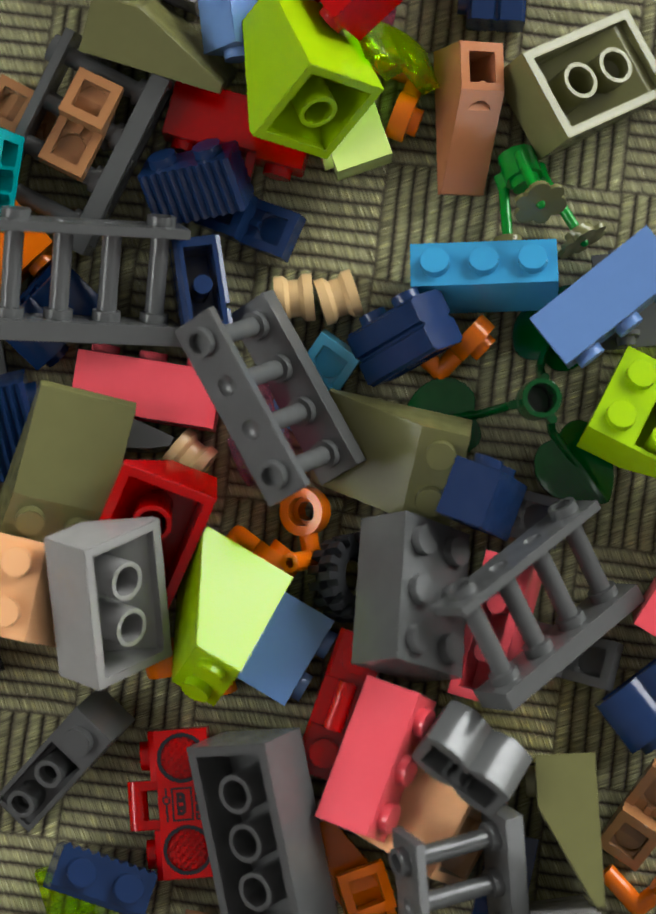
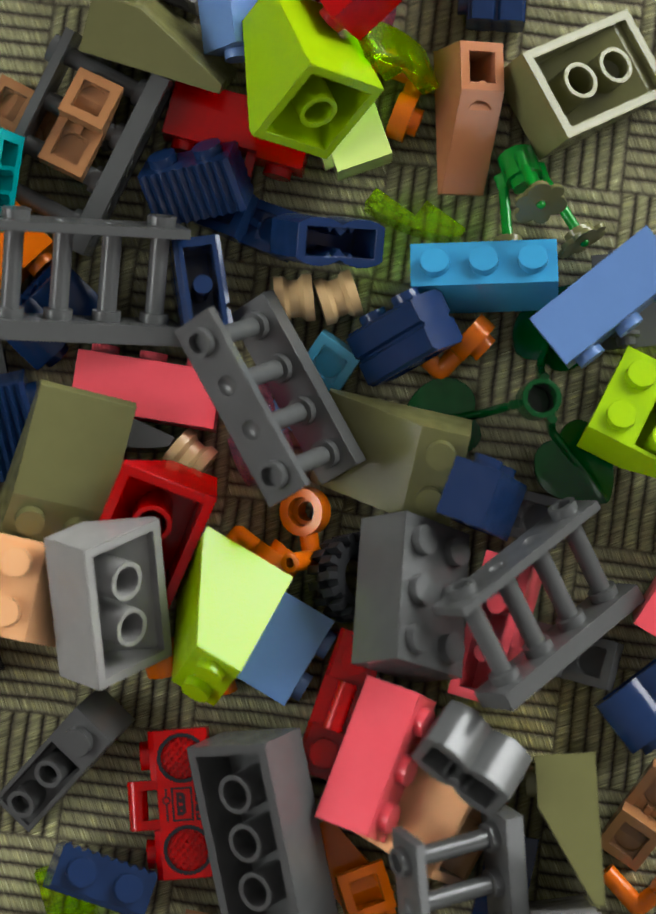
none -> dark blue brick [270,213,385,268]
none -> clear neon green slope [364,187,466,243]

